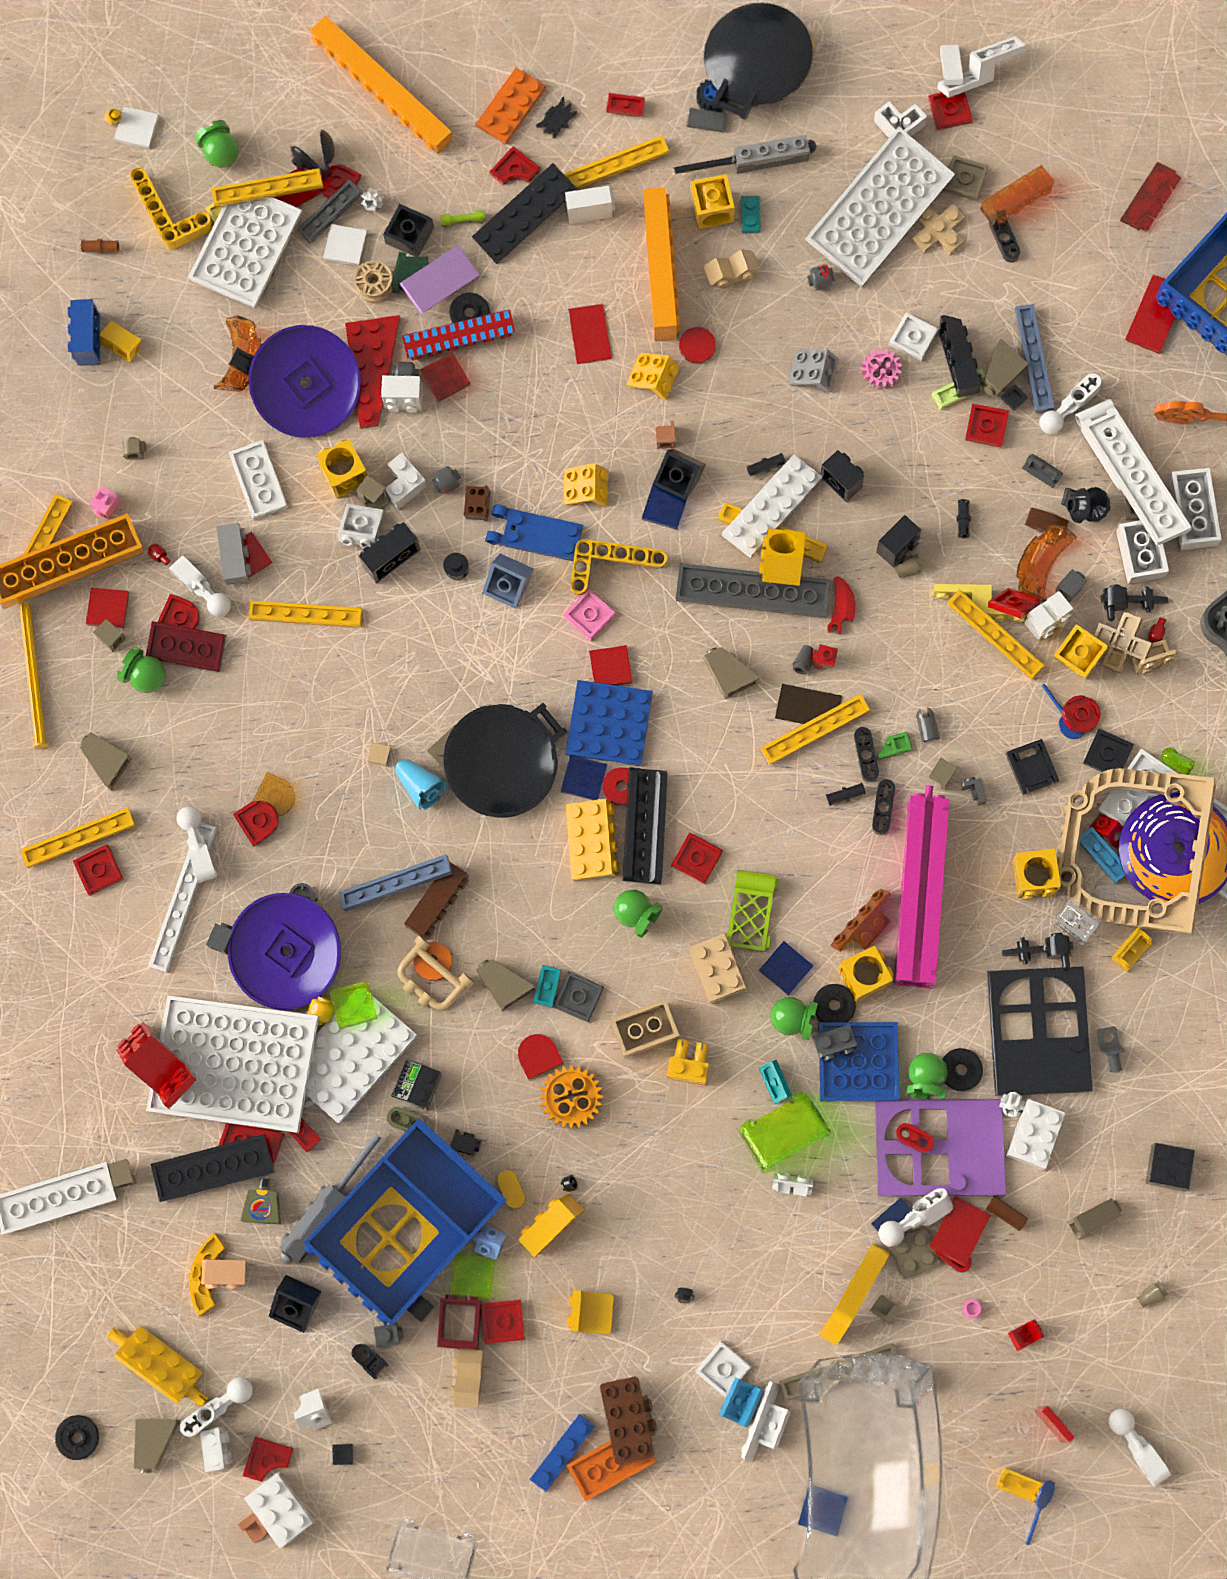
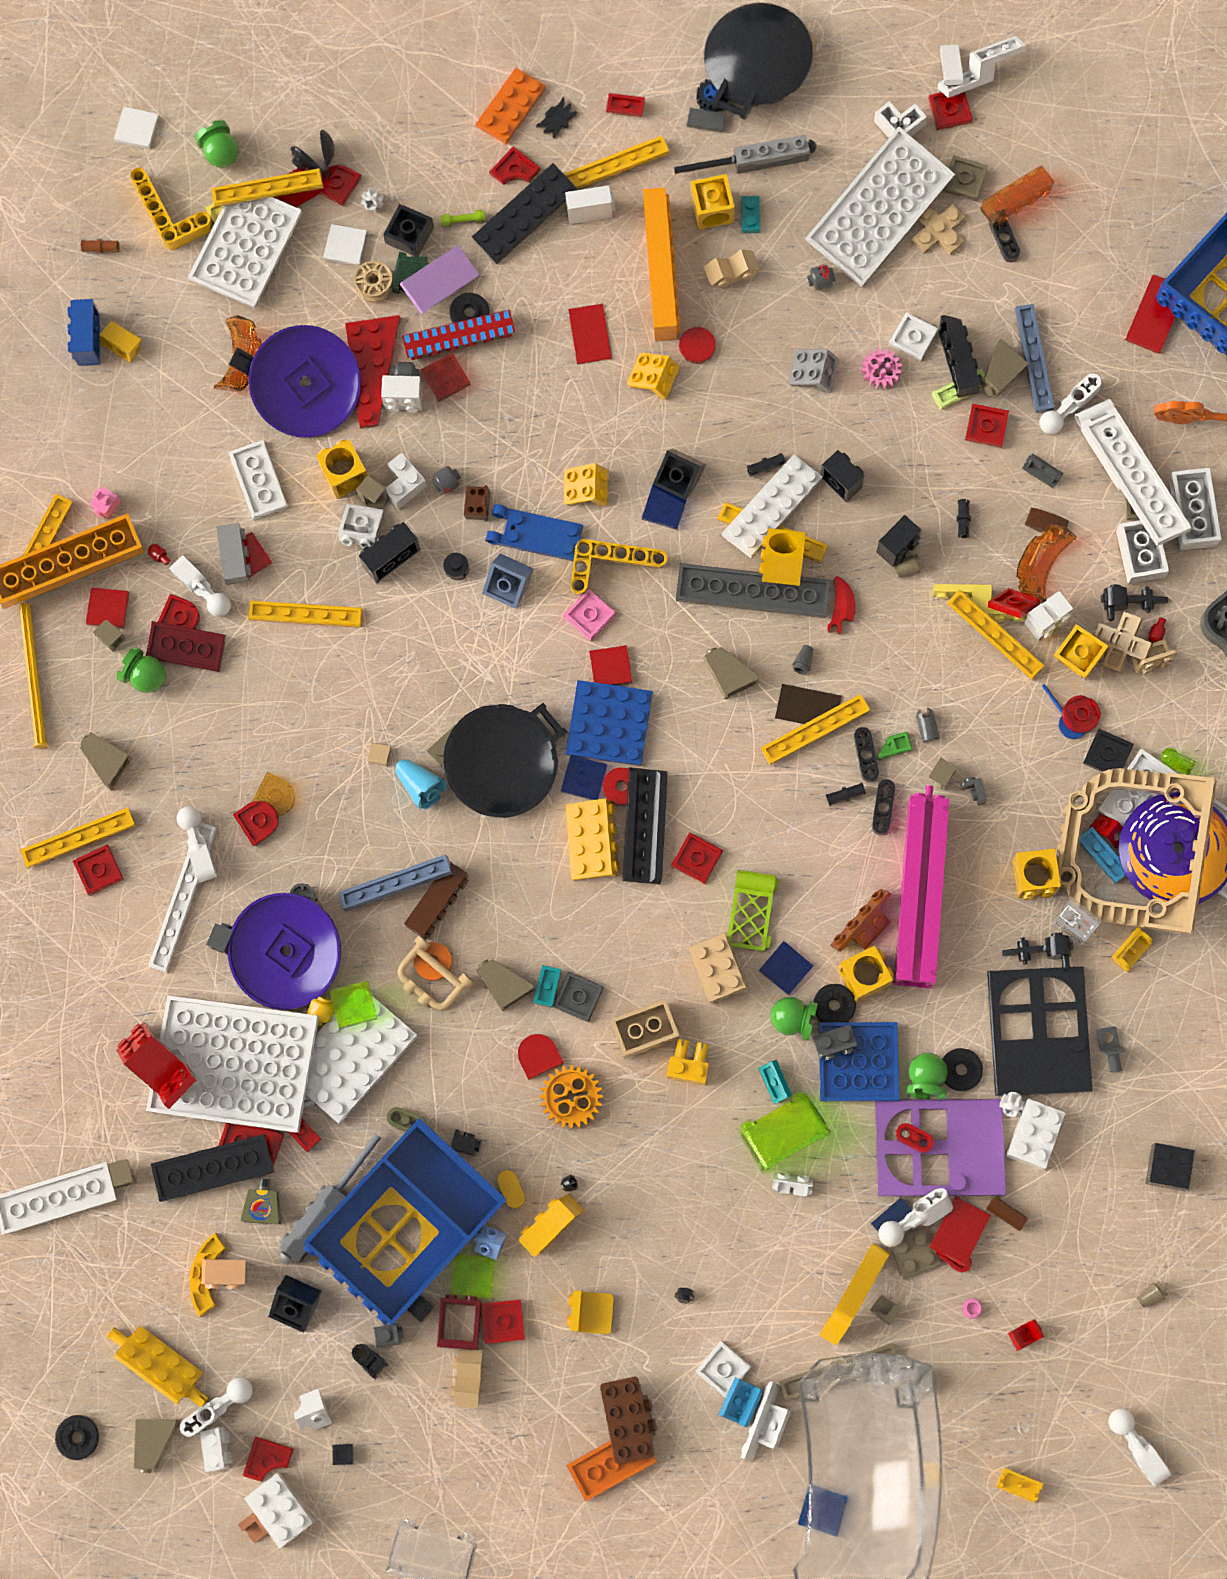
yellow cylinder [105,108,121,125] -> none
dark tan plate [123,437,146,460] -> none
dark grey tile [297,179,363,244] -> none
light orange brick [310,15,453,154] -> none
black slope [391,1060,442,1111] -> none
blue plate [530,1414,595,1492] -> none
bright green tile [613,889,663,938] -> none
nougat panel [656,421,676,449] -> none
red bracket [812,644,838,670] -> none
black plate [1001,384,1028,411] -> none
black container [1006,739,1059,795] -> none
blue piece [1026,1480,1055,1545] -> none
red tile [1035,1406,1075,1443] -> none
dark grey brick [1055,569,1087,603] -> none
black animal [1061,487,1111,523] -> none
dark tan slope [1067,1198,1122,1239] -> none
clear red windscreen [1120,162,1181,231] -> none

